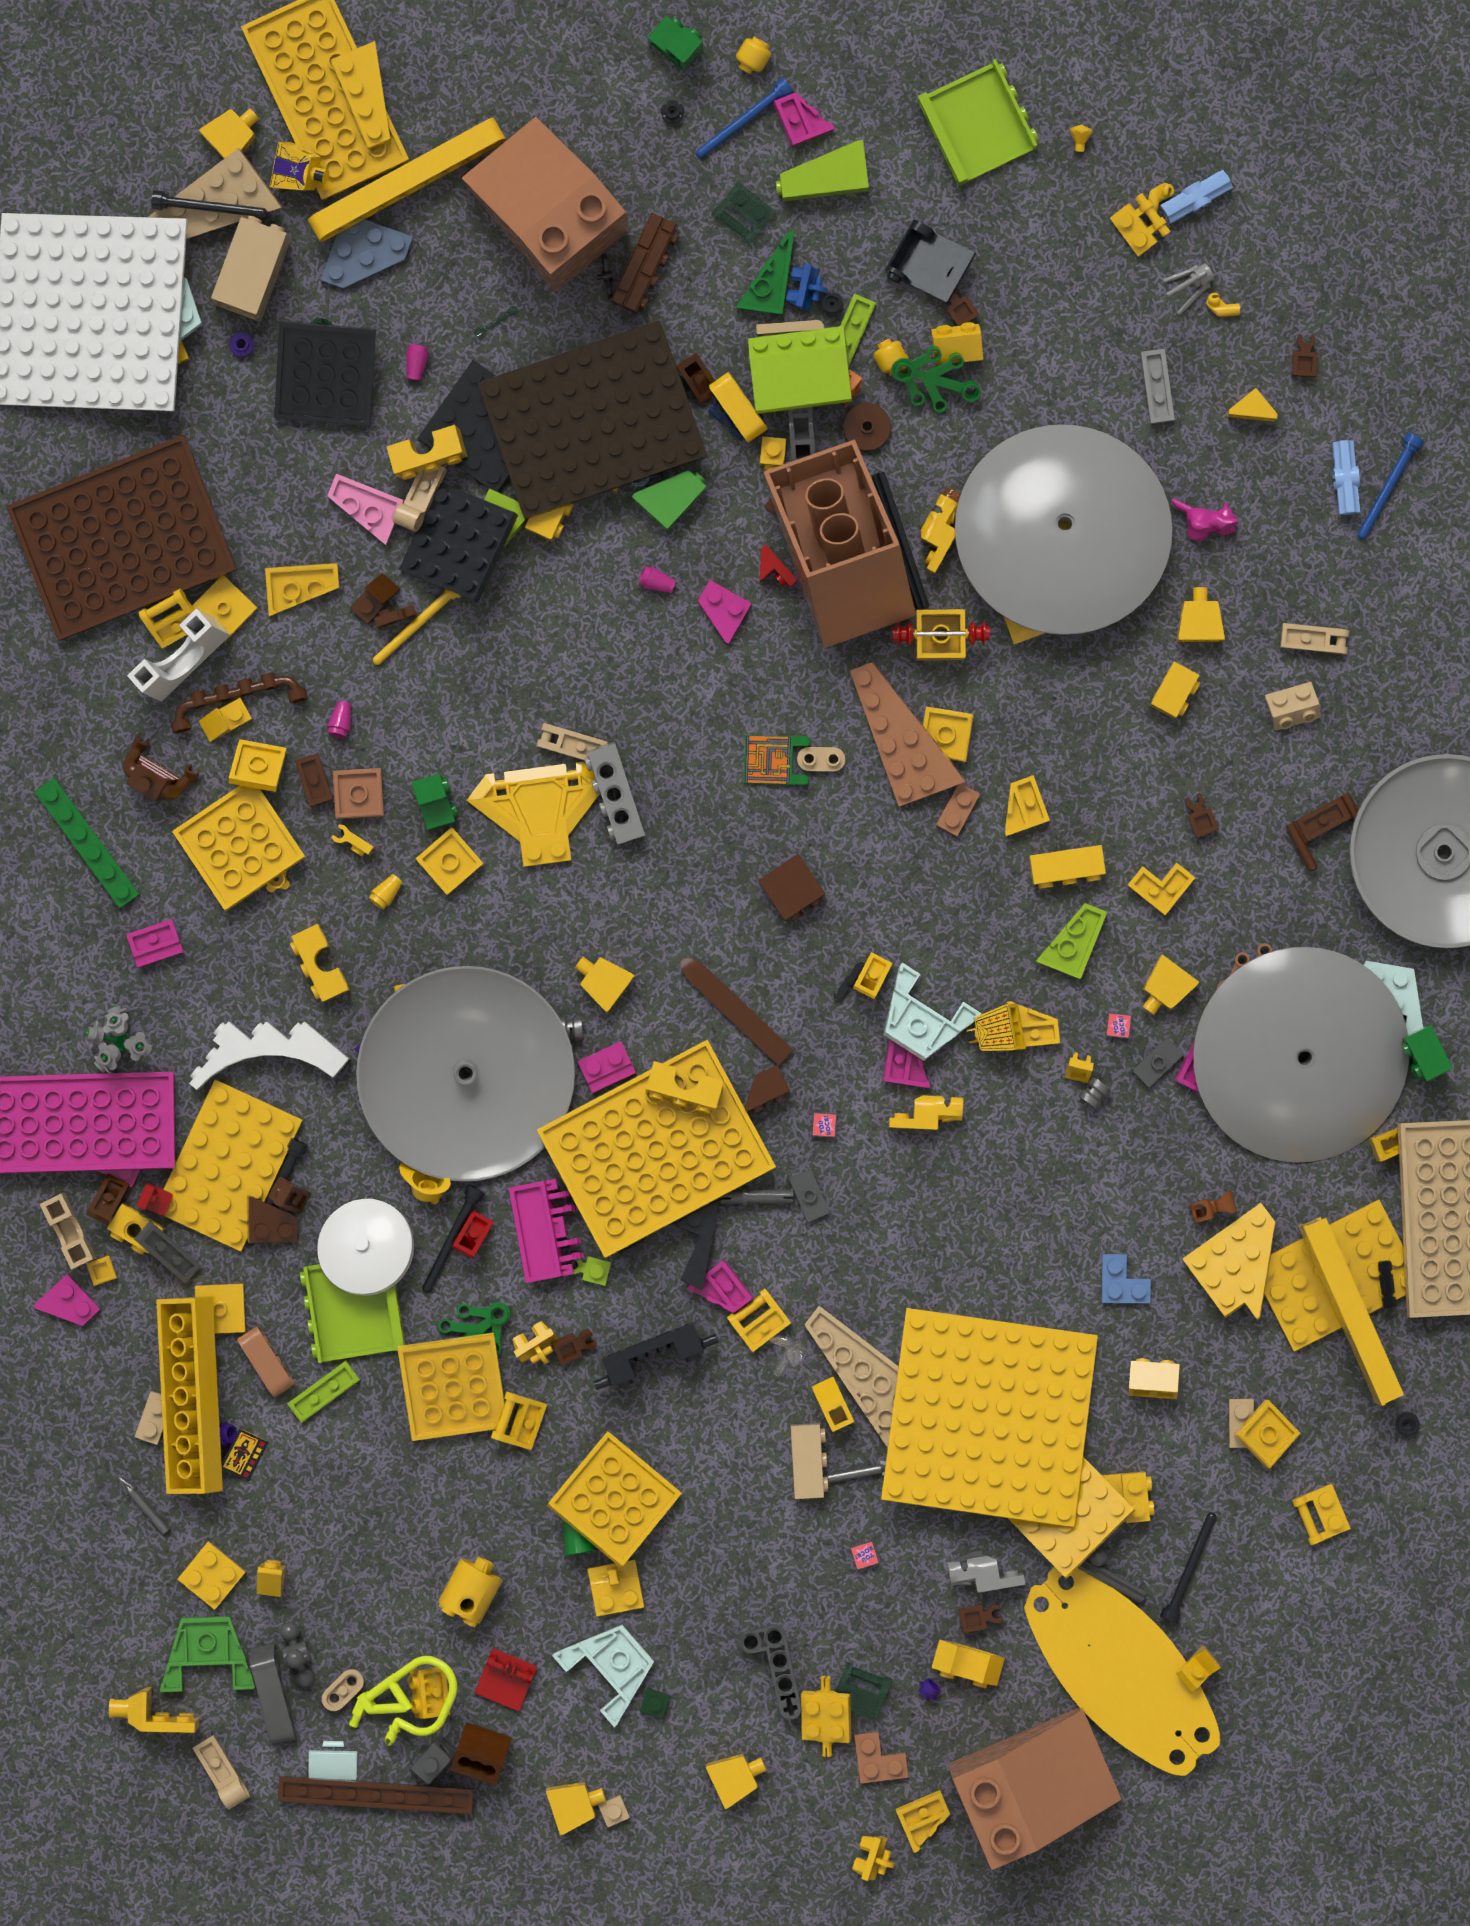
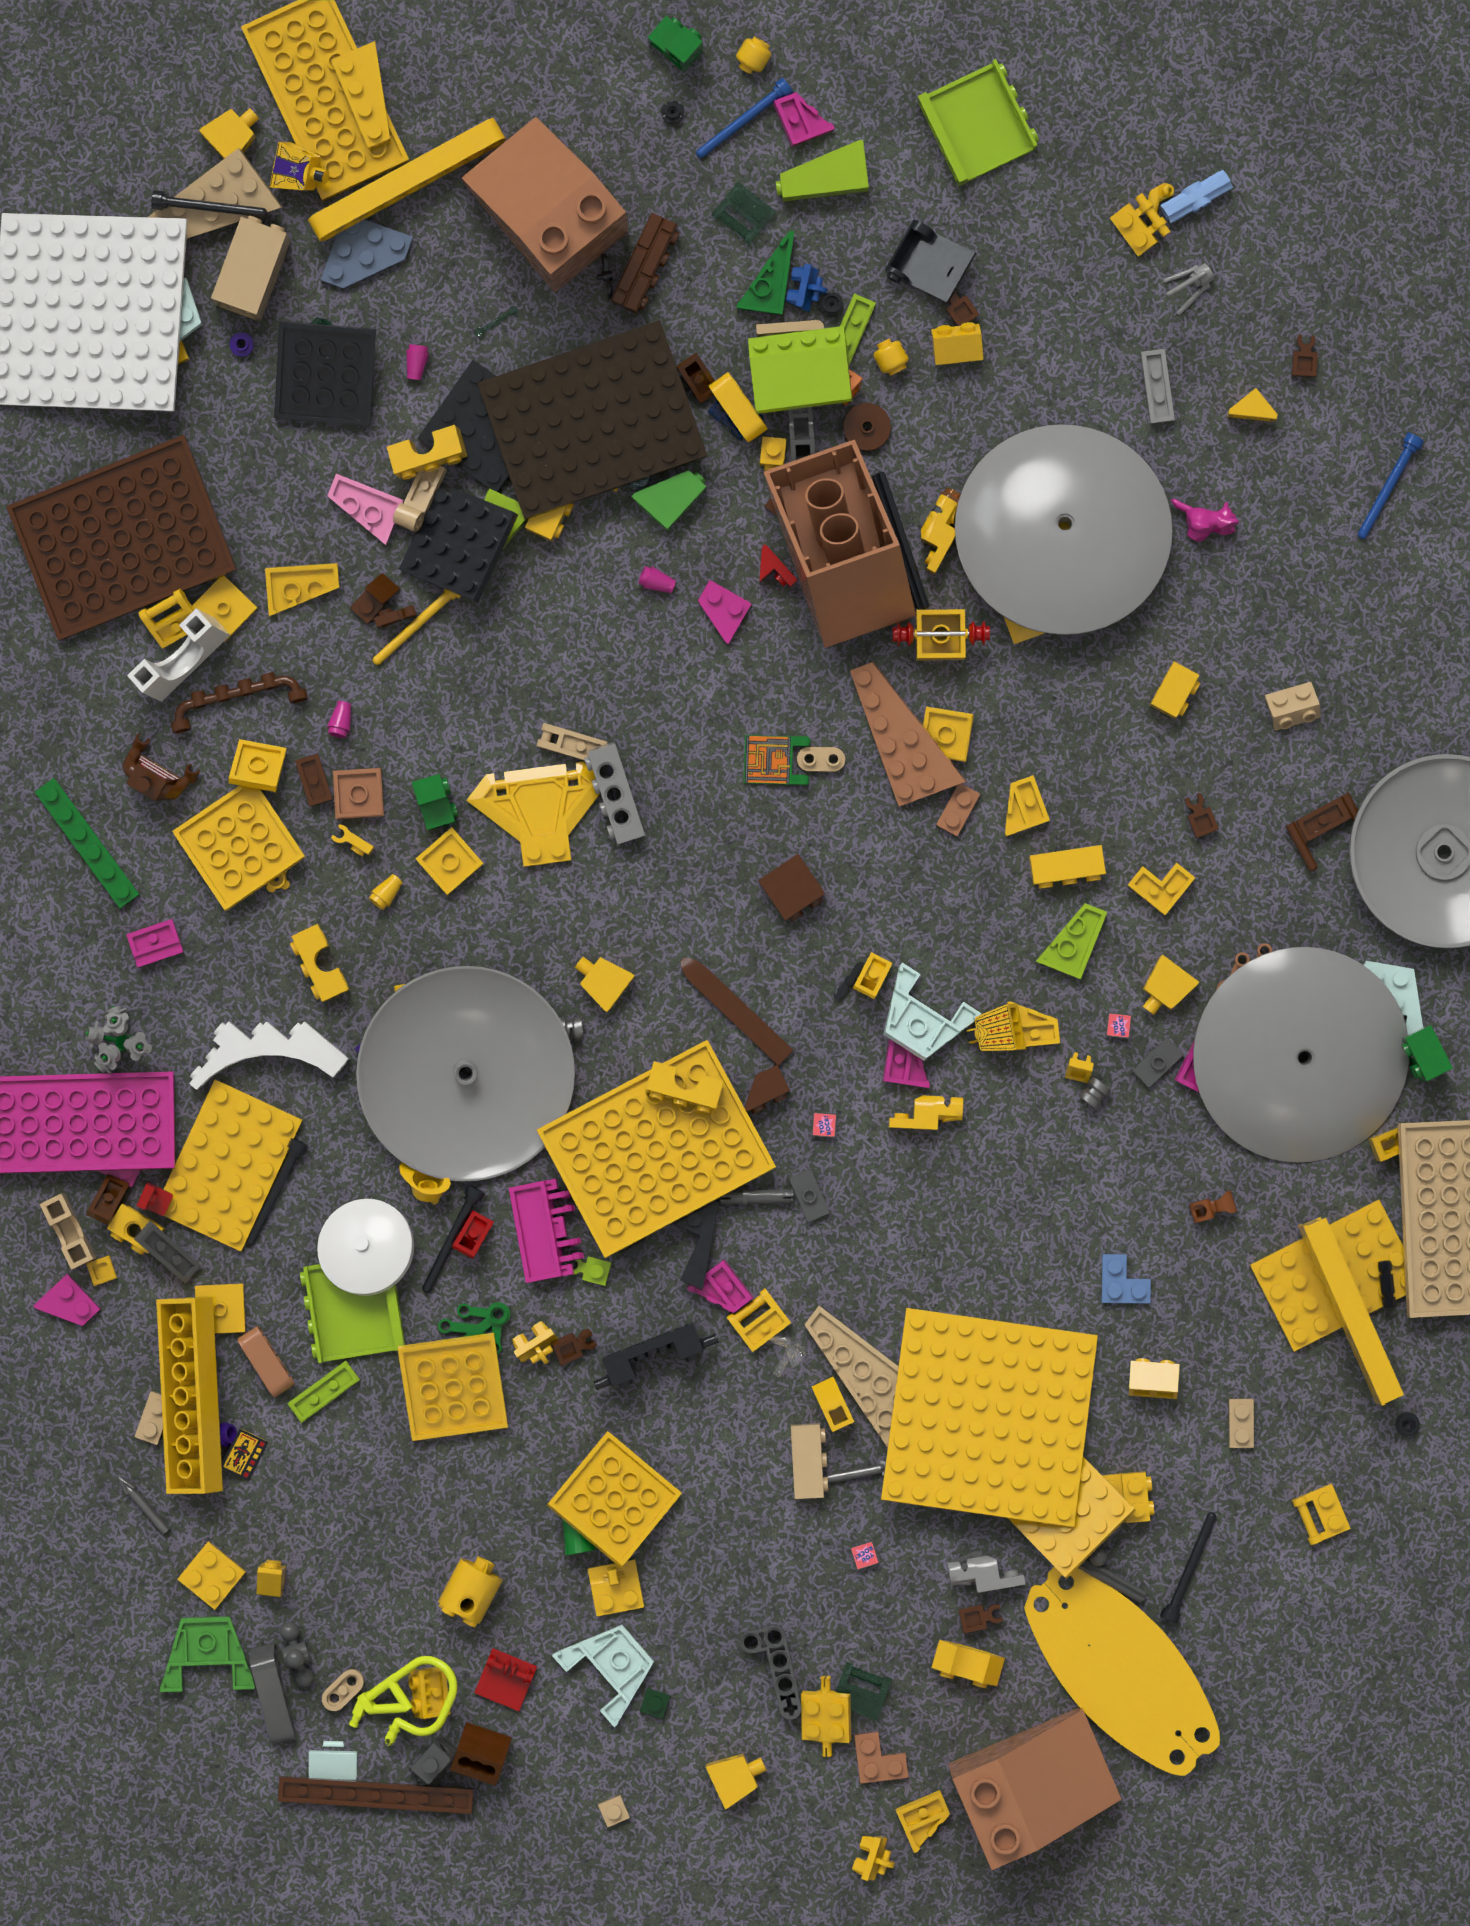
yellow plate [109,1687,200,1733] -> none
tan plate [193,1735,250,1810] -> none
yellow slope [199,698,252,742] -> none
reddish brown wing [247,1195,297,1243] -> none
reddish brown slope [268,1177,311,1214] -> none
yellow plate [491,1391,547,1450] -> none
yellow torso [546,1782,606,1835] -> none
dark pink plate [577,1041,636,1093] -> none
green plant [891,346,981,413] -> none
dark purple plate [919,1678,941,1700] -> none
yellow rock [1070,125,1093,152] -> none
yellow slope [1176,1645,1221,1692] -> none
yellow torso [1177,587,1225,642] -> none
yellow wing [1183,1203,1276,1320] -> none
yellow arm [1206,293,1240,317] -> none
yellow plate [1235,1400,1301,1469] -> none
tan plate [1280,623,1350,655] -> none
light blue piece [1332,440,1360,515] -> none

